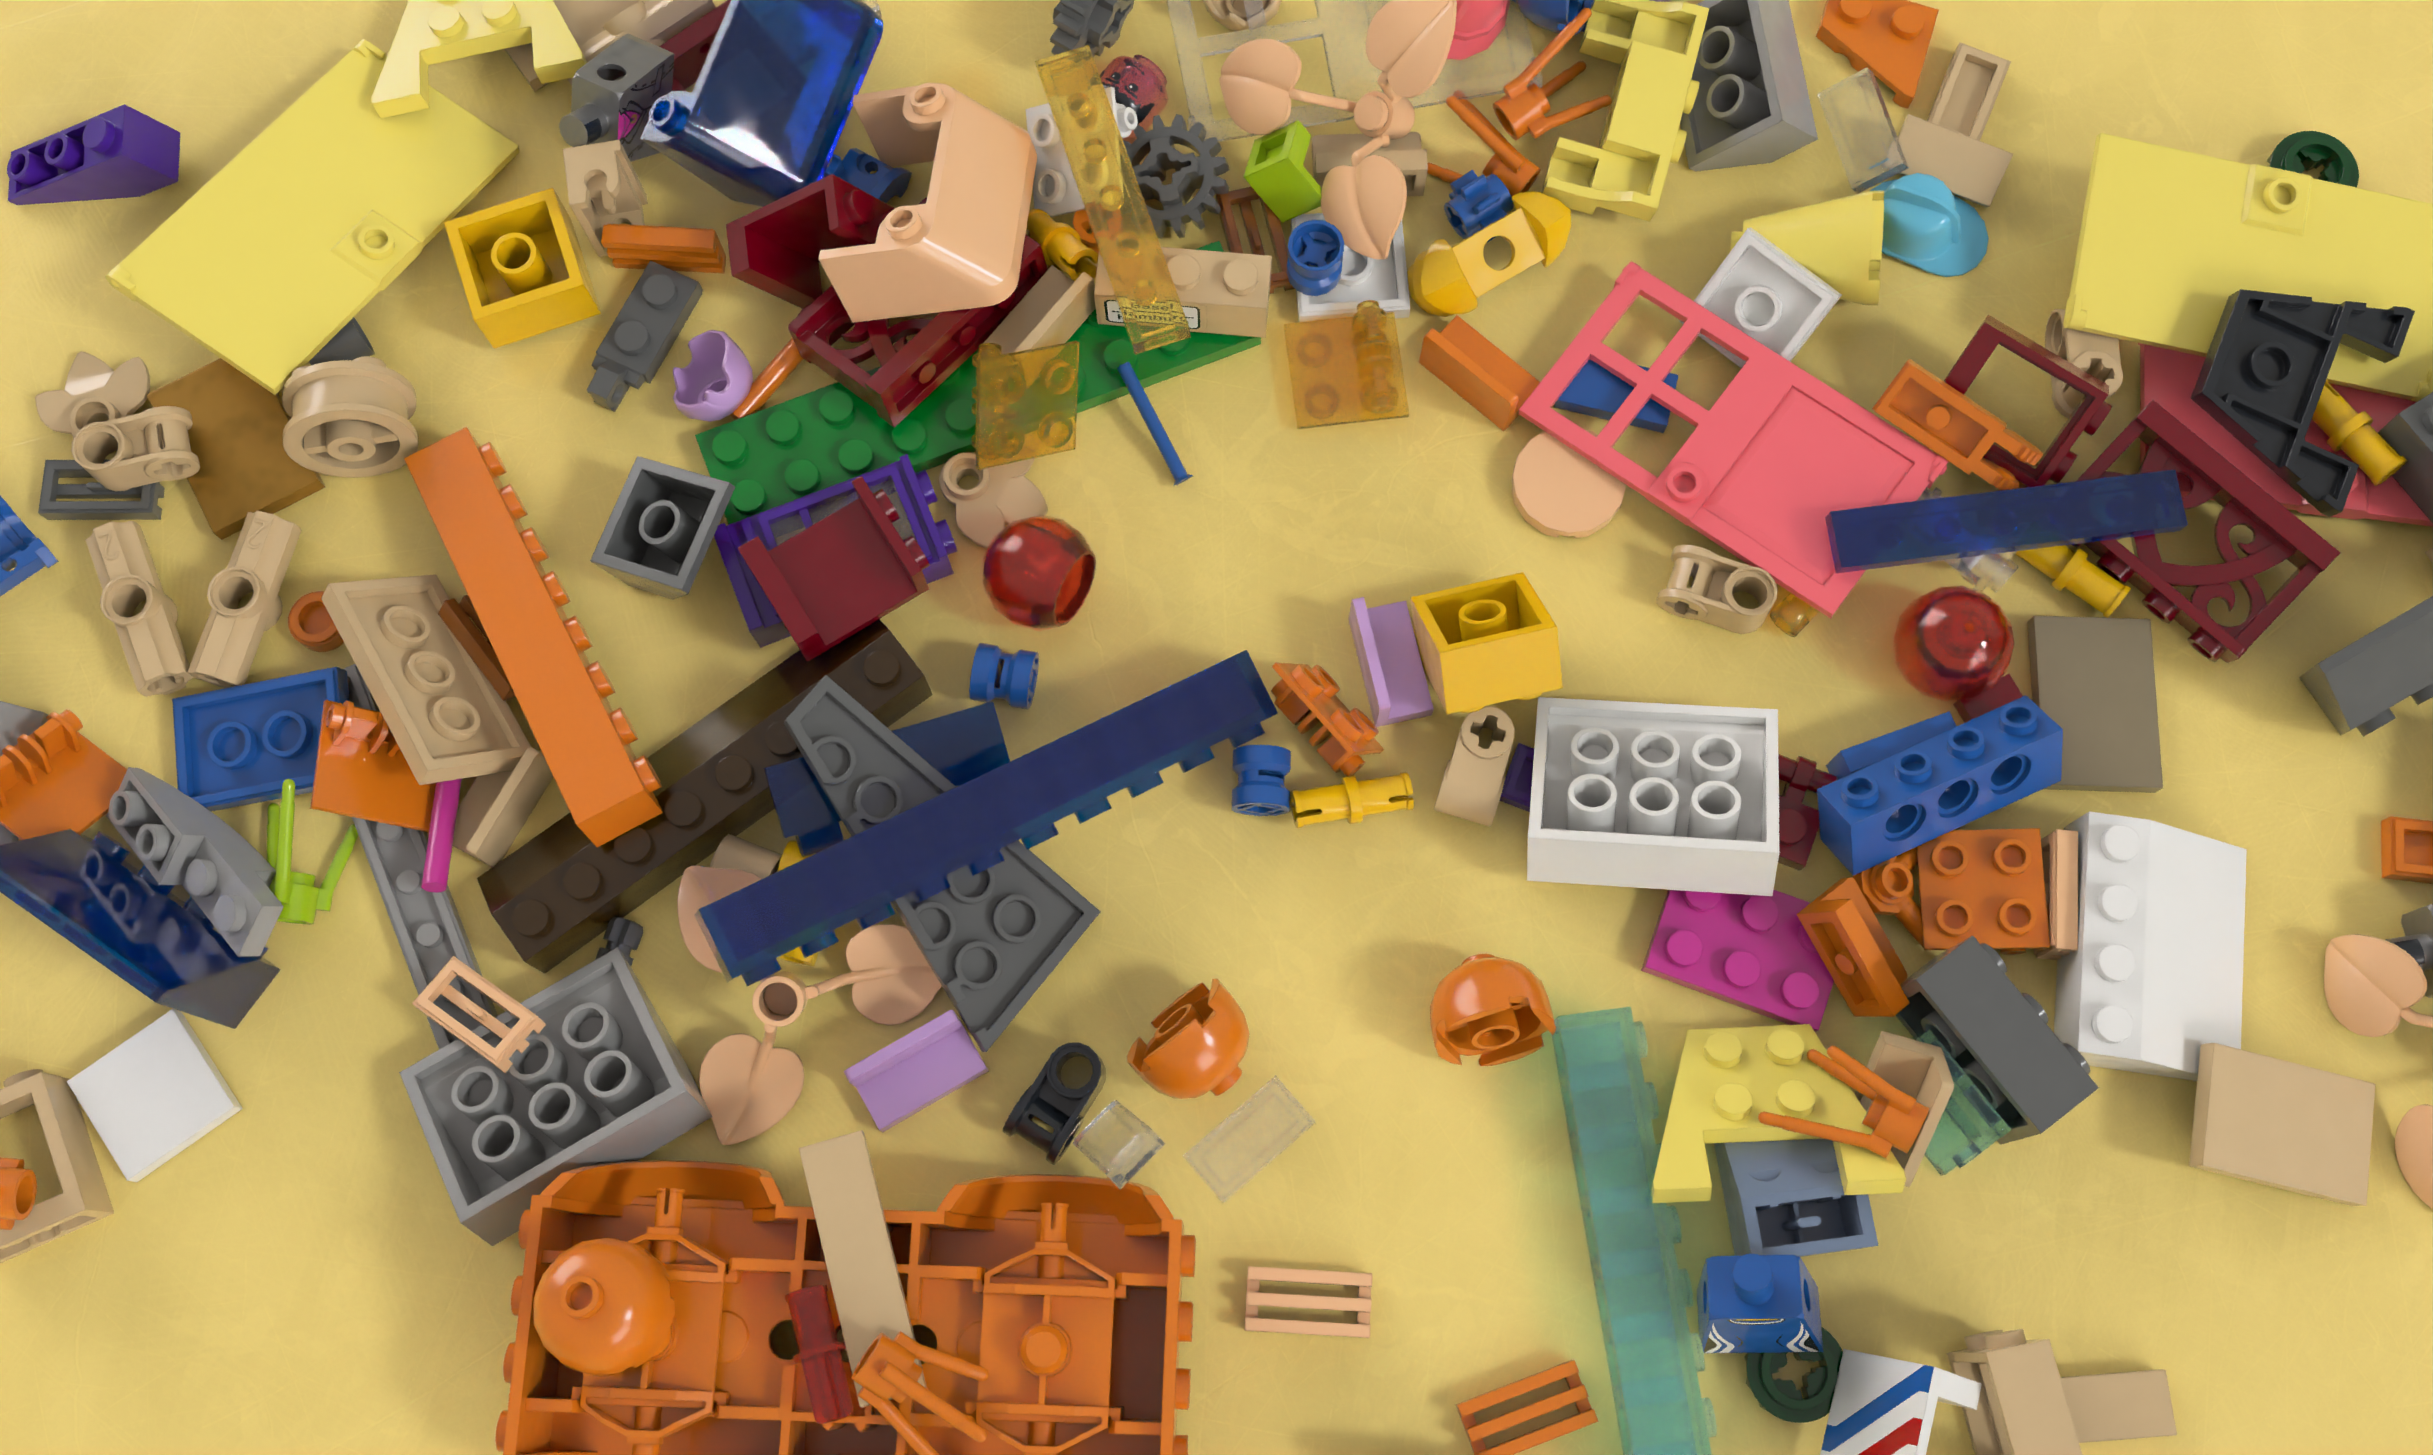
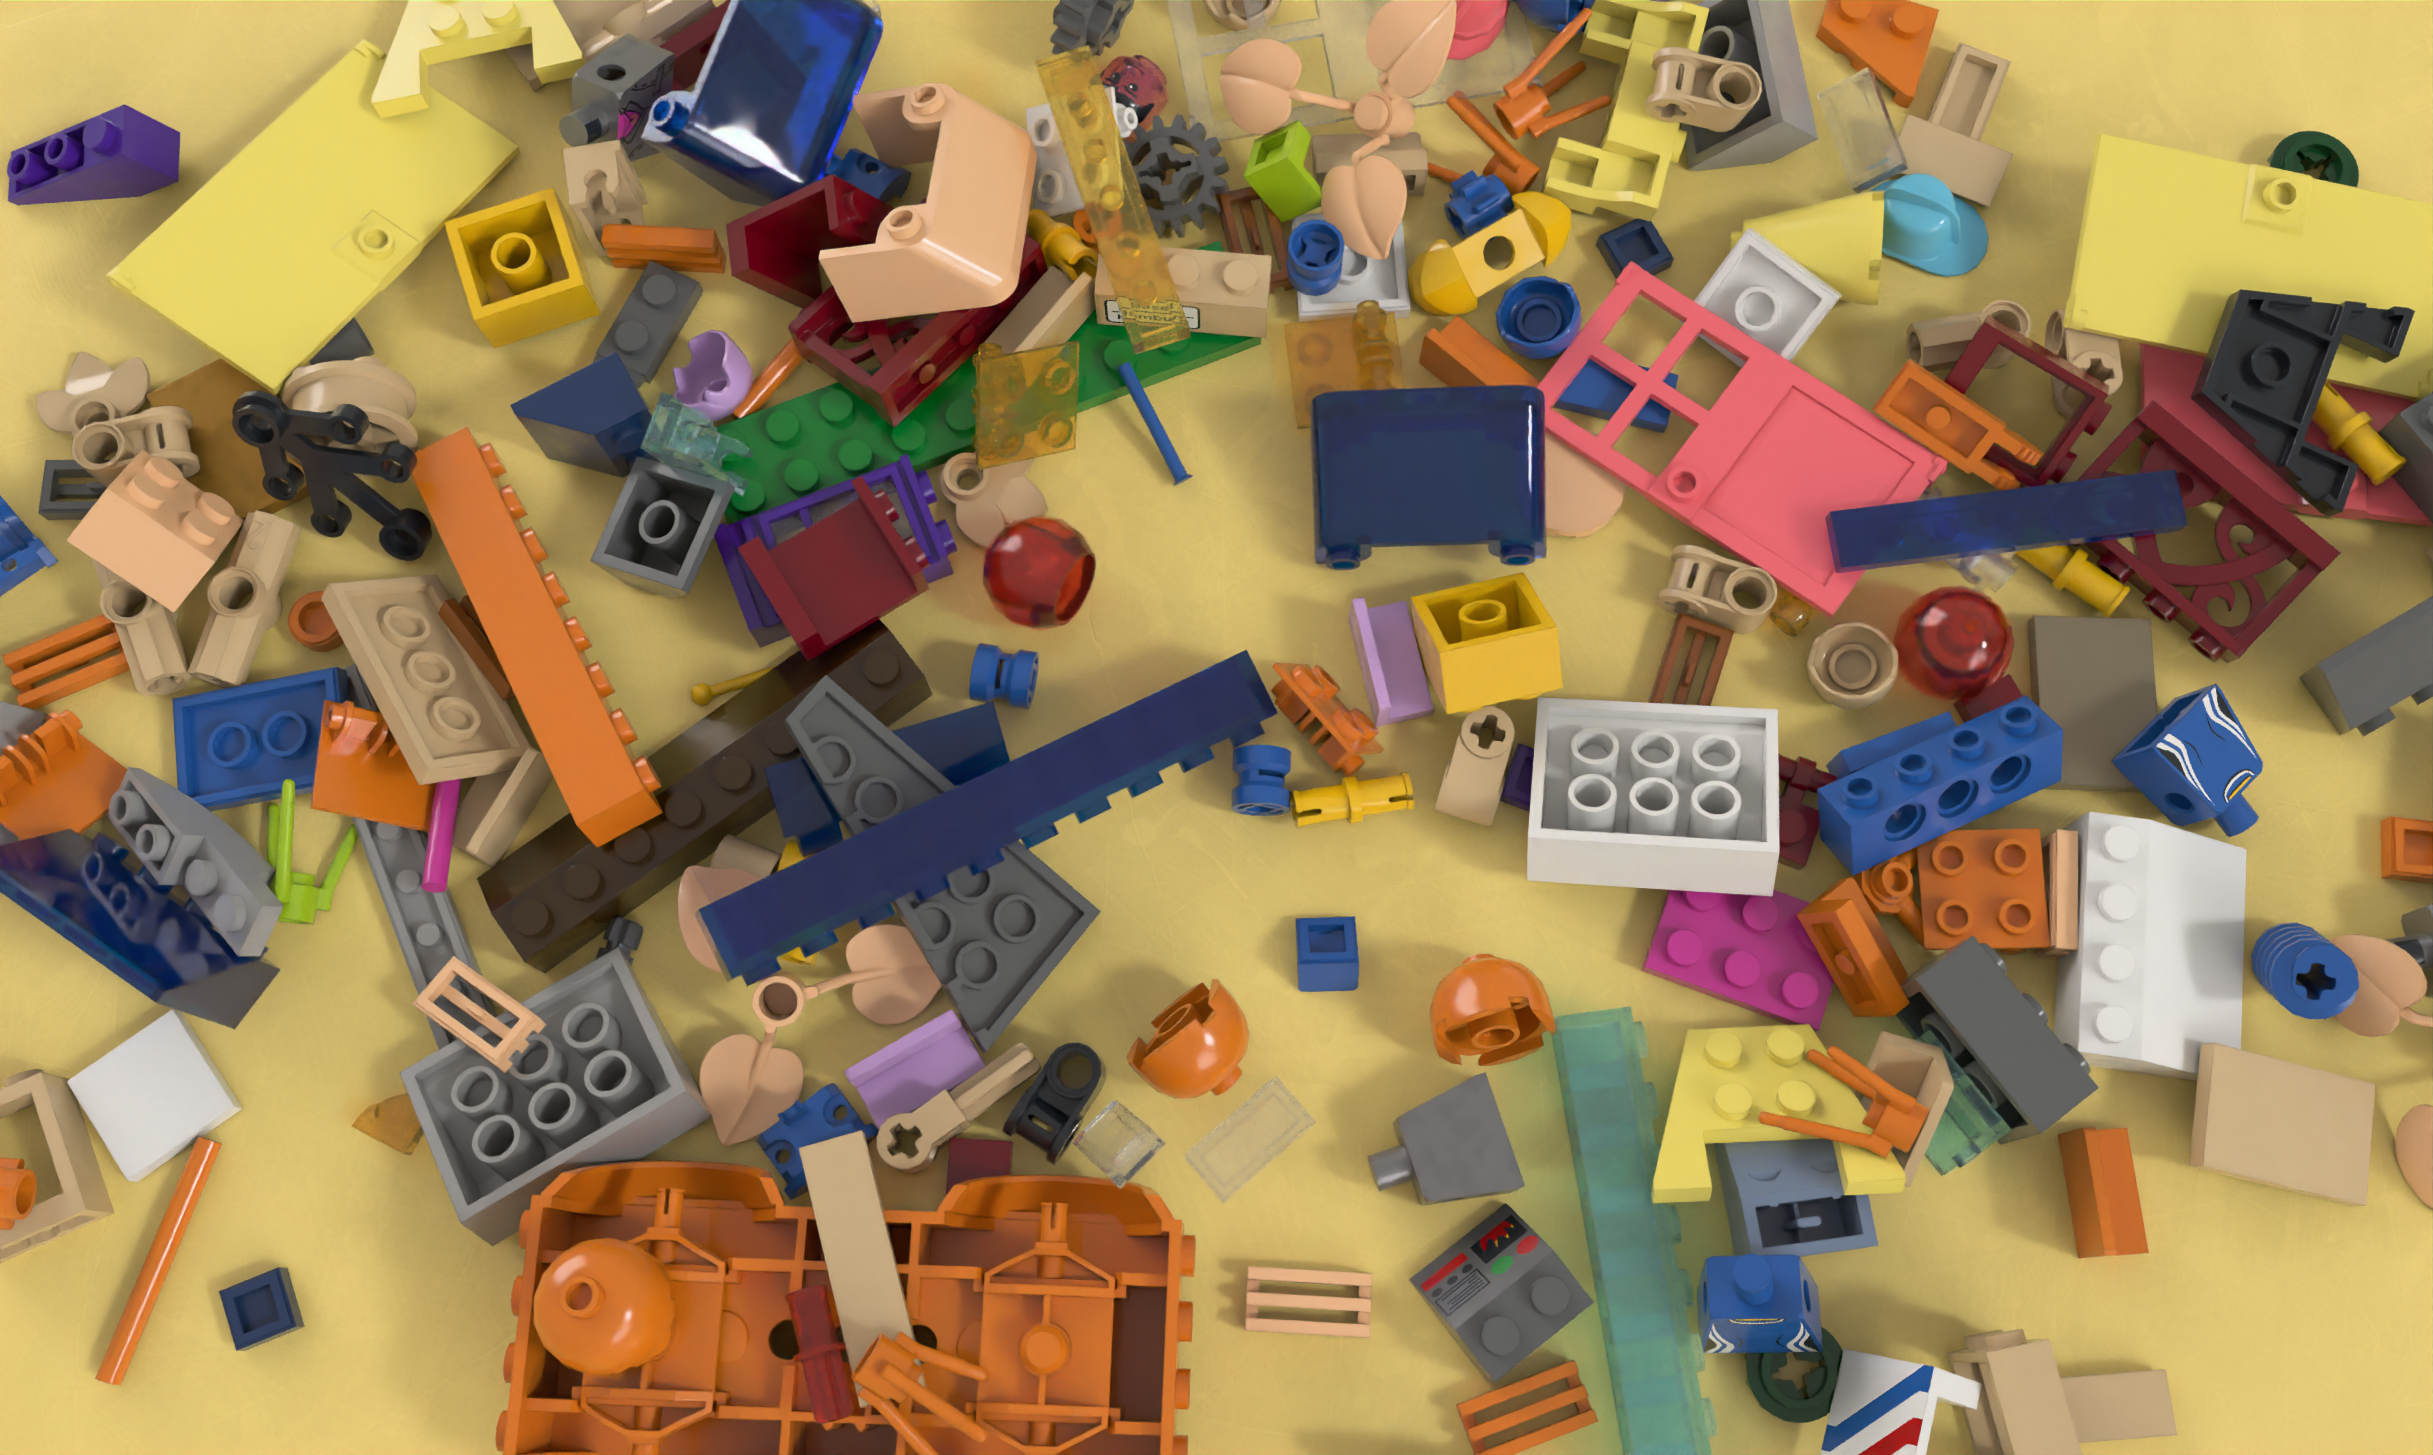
none -> orange tile [3,614,130,710]
none -> light nougat brick [66,449,245,613]
none -> orange bar [95,1136,222,1385]
none -> dark blue tile [219,1267,305,1351]
none -> black plant [232,391,432,561]
none -> clear yellow tile [351,1093,424,1156]
none -> dark blue slope [510,352,673,478]
none -> clear light blue hinge [640,392,753,497]
none -> yellow hinge [691,653,795,705]
none -> blue piece [757,1083,879,1200]
none -> tan connector [877,1042,1041,1174]
none -> dark red tile [945,1138,1013,1197]
none -> blue slope [1295,916,1359,992]
none -> clear blue windscreen [1310,385,1547,571]
none -> flat silver torso [1367,1072,1525,1206]
none -> dark grey slope [1409,1203,1594,1382]
none -> blue hair [1496,276,1582,360]
none -> dark blue tile [1596,218,1674,279]
none -> tan piece [1645,47,1762,132]
none -> dark orange tile [1648,612,1734,706]
none -> tan hair [1807,621,1899,709]
none -> tan piece [1906,300,2031,372]
none -> orange panel [2058,1127,2149,1259]
none -> blue torso [2112,684,2263,837]
none -> blue piece [2251,922,2359,1019]

